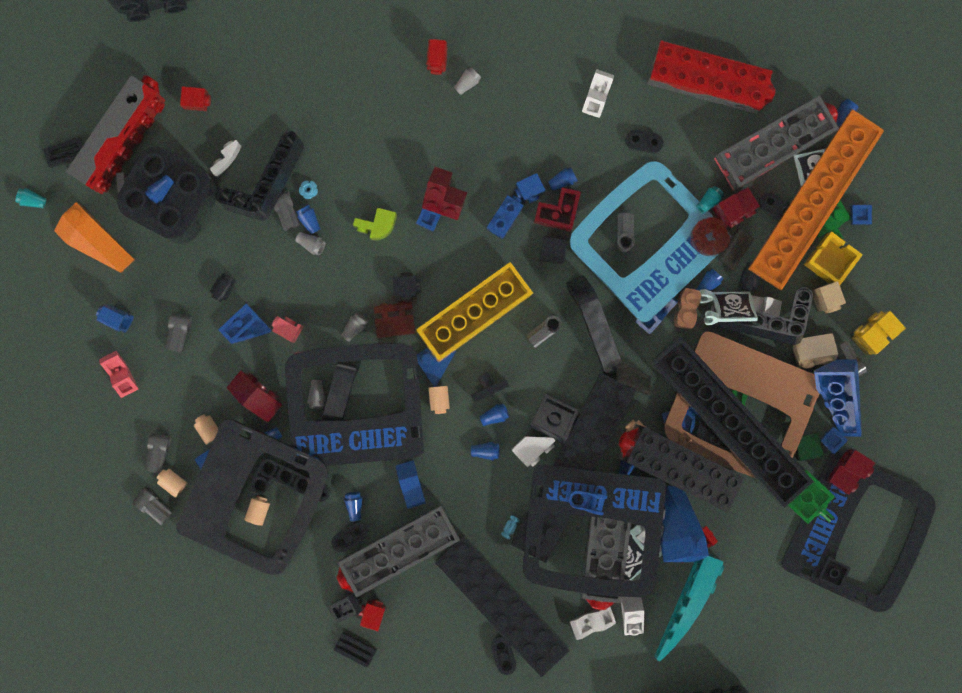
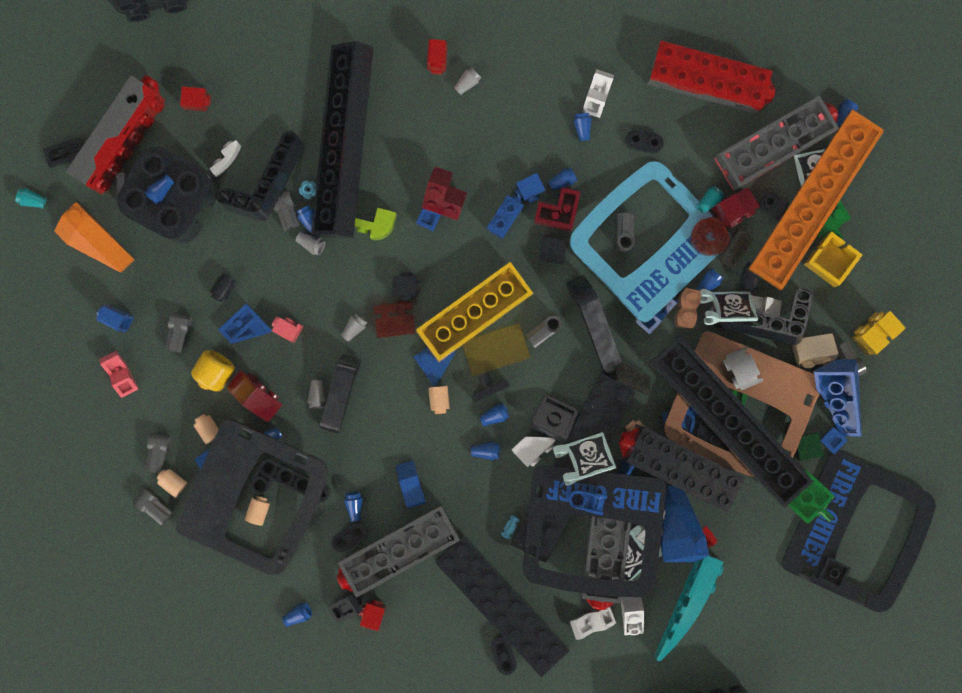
black door [285,343,424,469] -> none
black tile [334,632,377,668] -> none
tan brick [811,281,846,314] -> none
dark red brick [826,449,875,494] -> none
blue plate [851,205,872,225] -> none
none -> yellow head [191,350,235,391]
none -> blue cone [282,603,312,627]
none -> black brick [311,41,374,238]
none -> clear yellow window [463,323,531,376]
none -> flag [553,432,616,486]
none -> blue cone [573,113,592,141]
none -> light grey brick [723,346,763,391]

